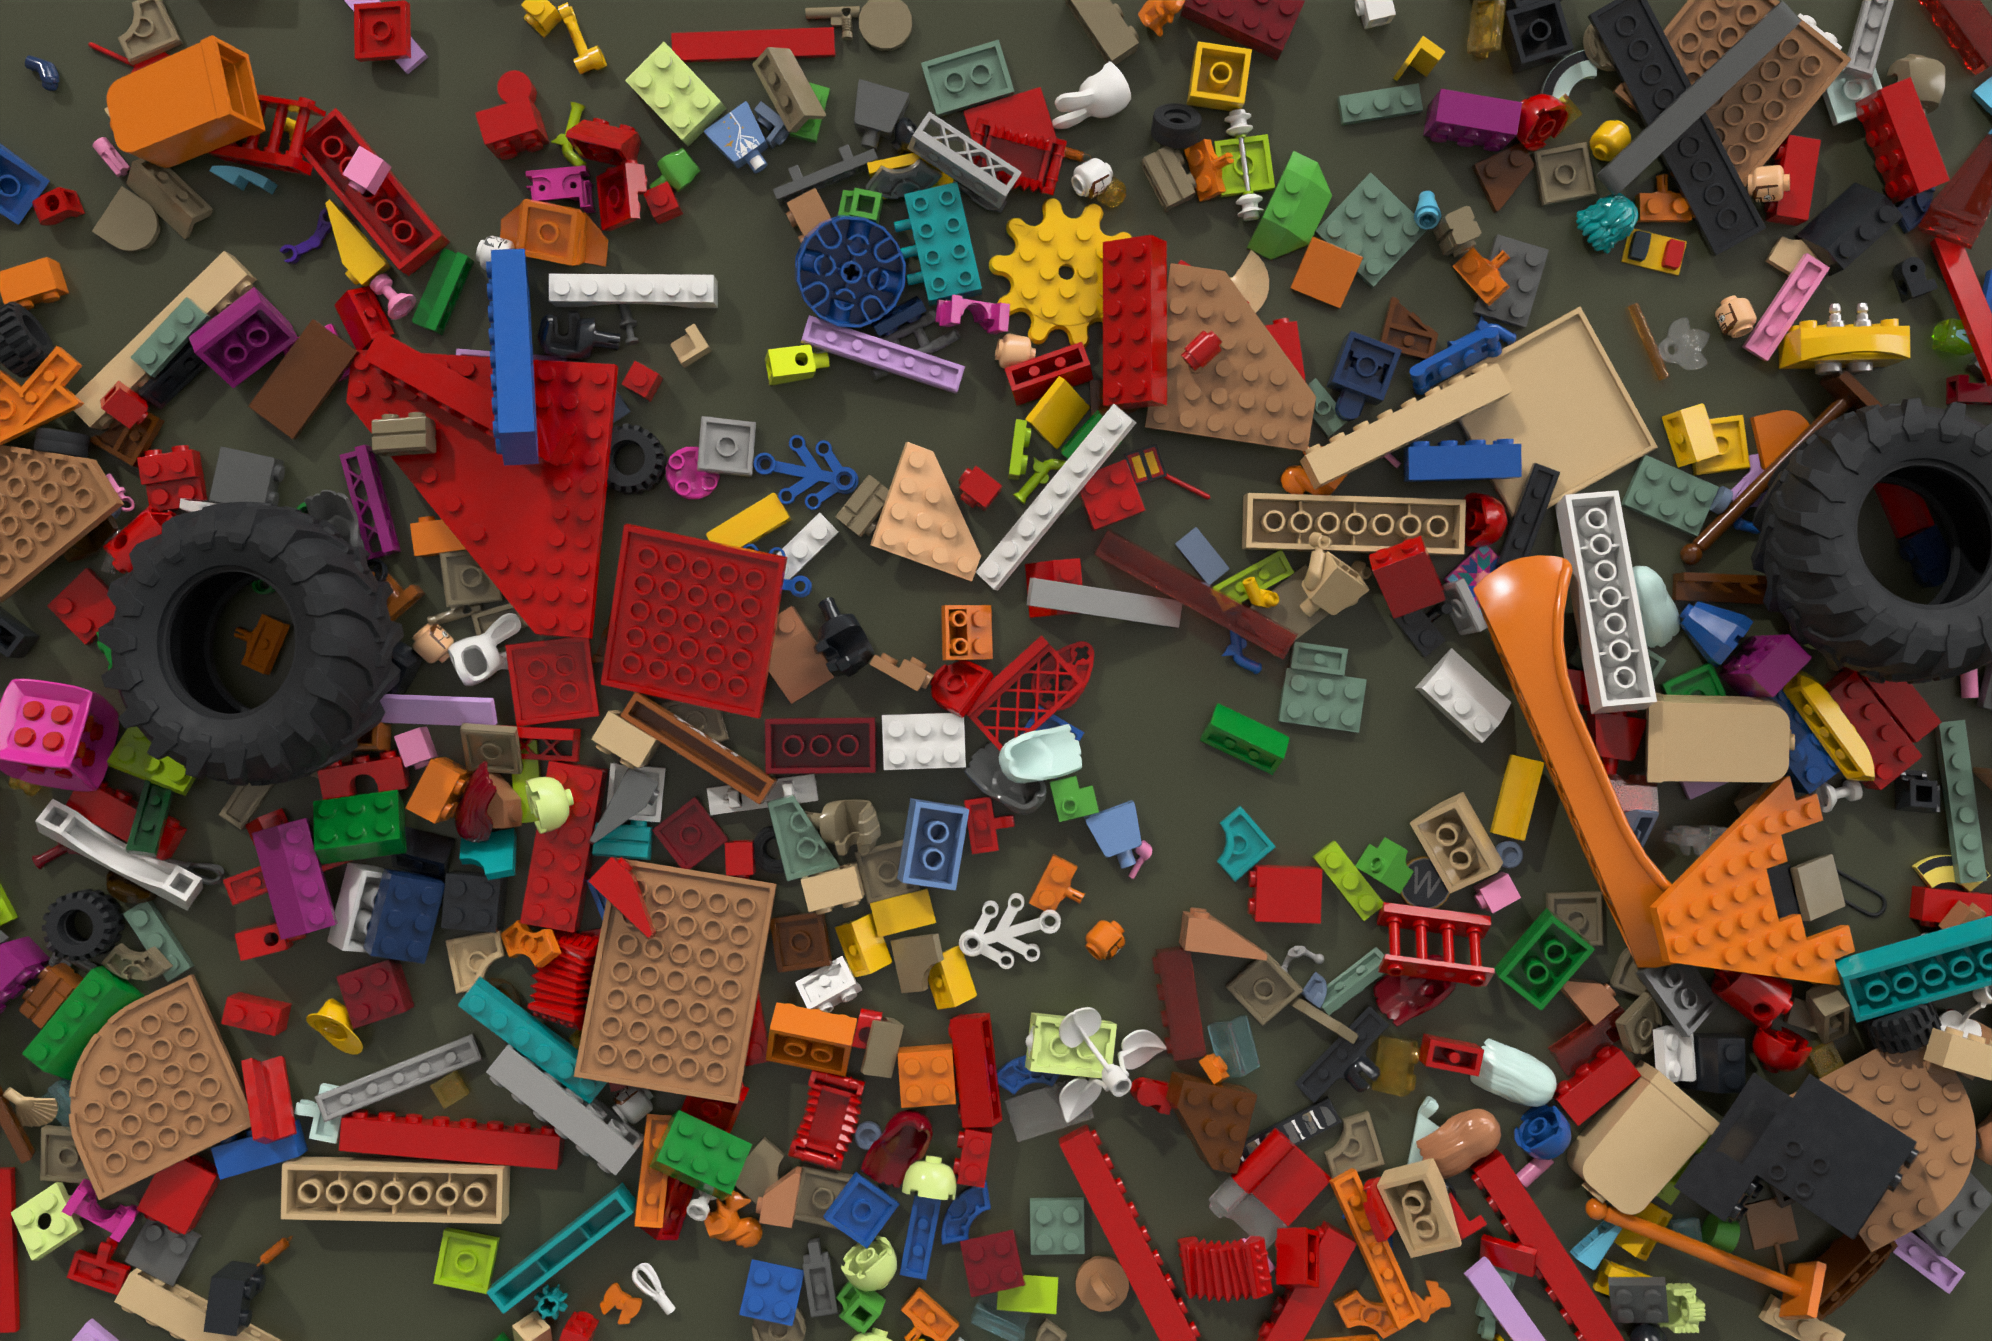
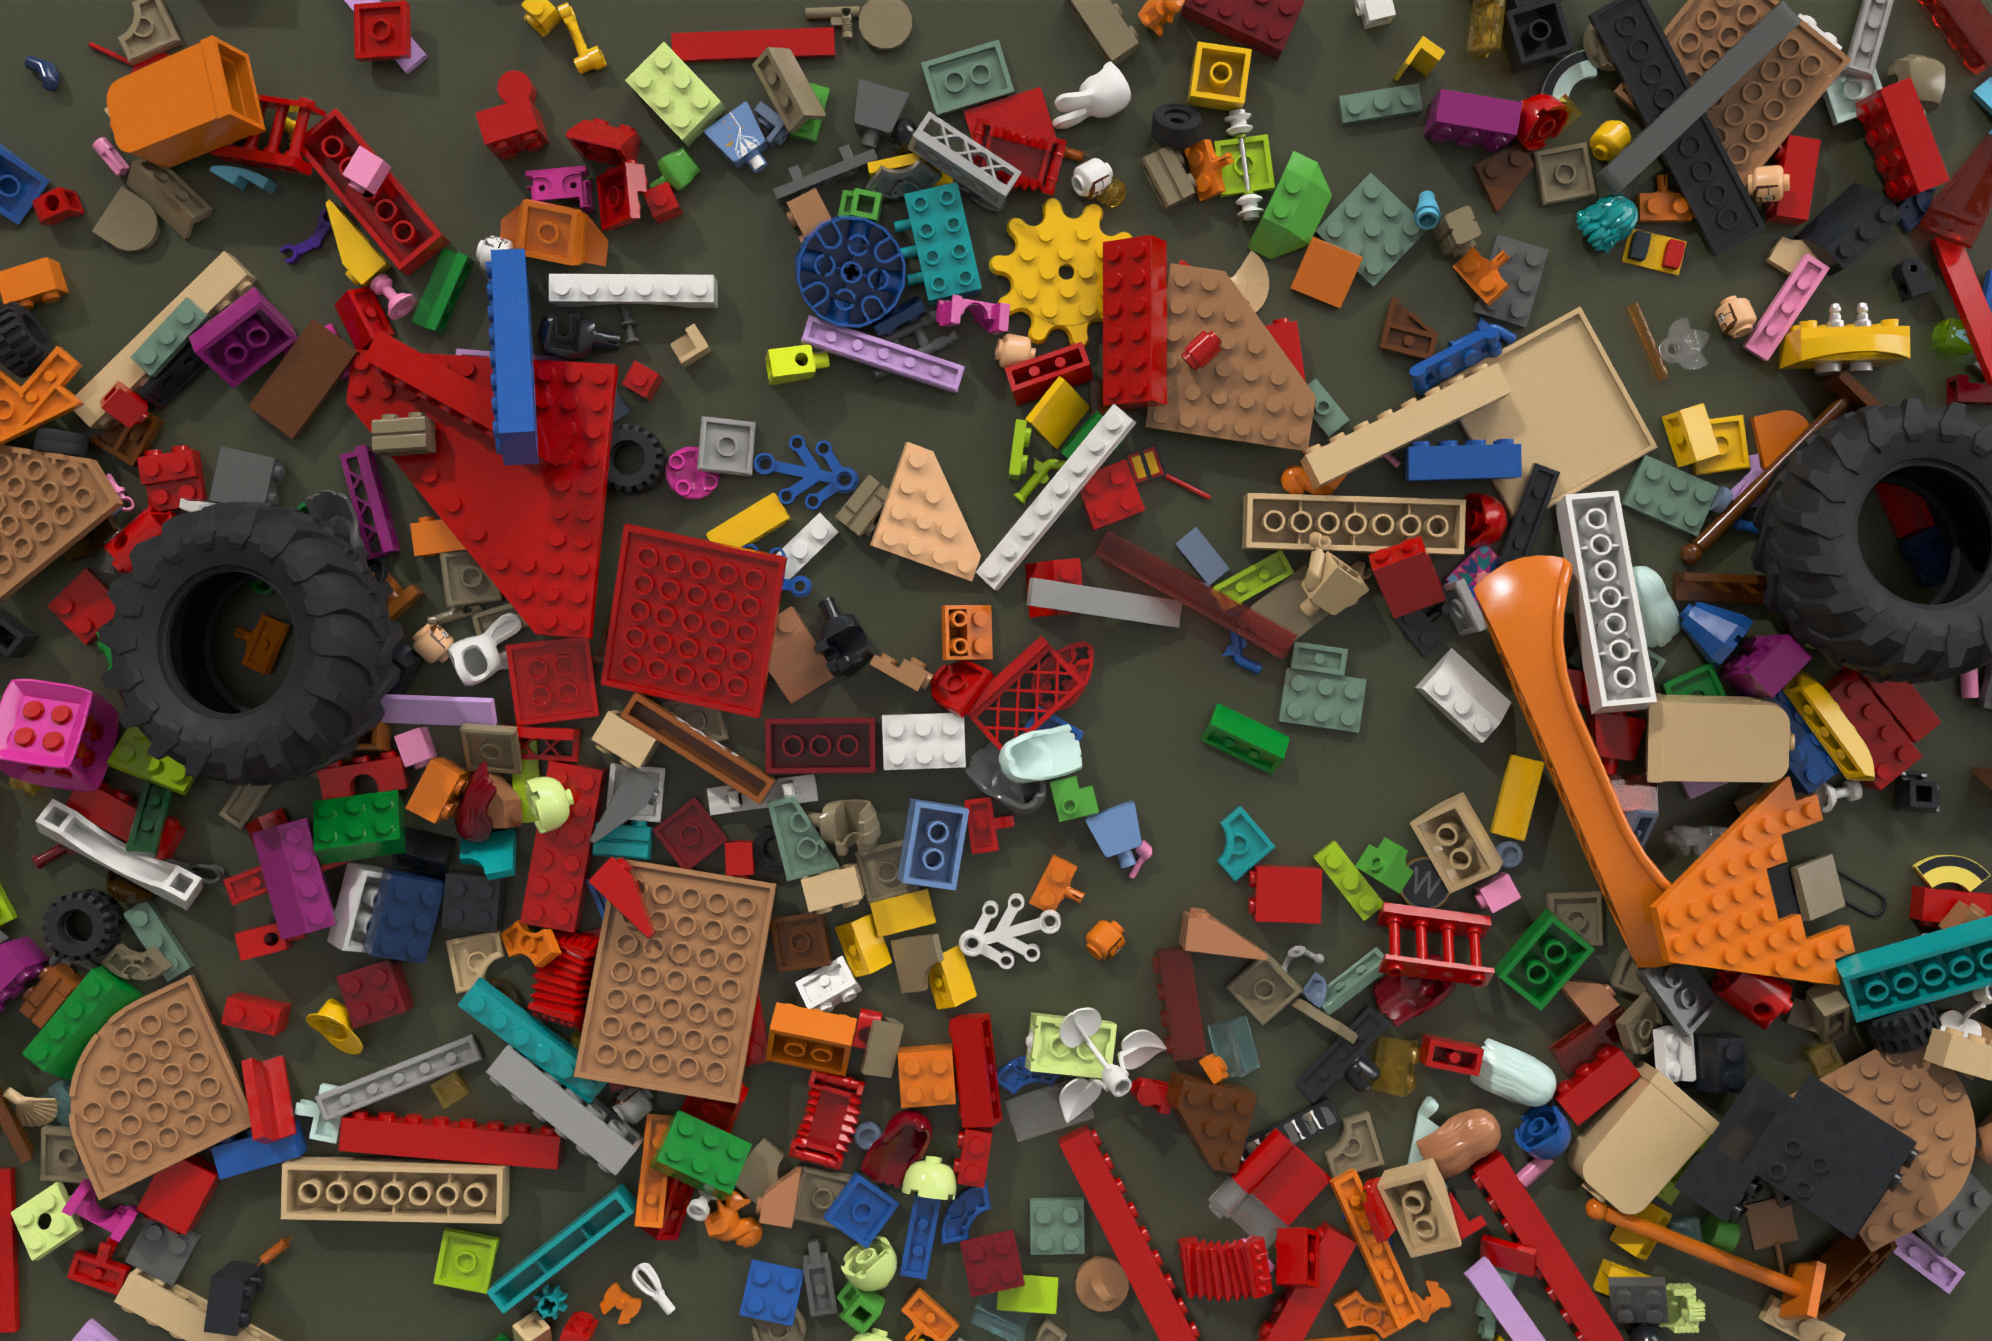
lime piece [551,102,587,167] -> none
red brick [958,466,1002,512] -> none
yellow arm [1242,577,1279,608] -> none
dark blue brick [1326,331,1402,421] -> none
medium azure slope [1570,1221,1622,1270] -> none
red cylinder [1752,1023,1812,1073] -> none
sand green plate [1934,720,1987,884] -> none

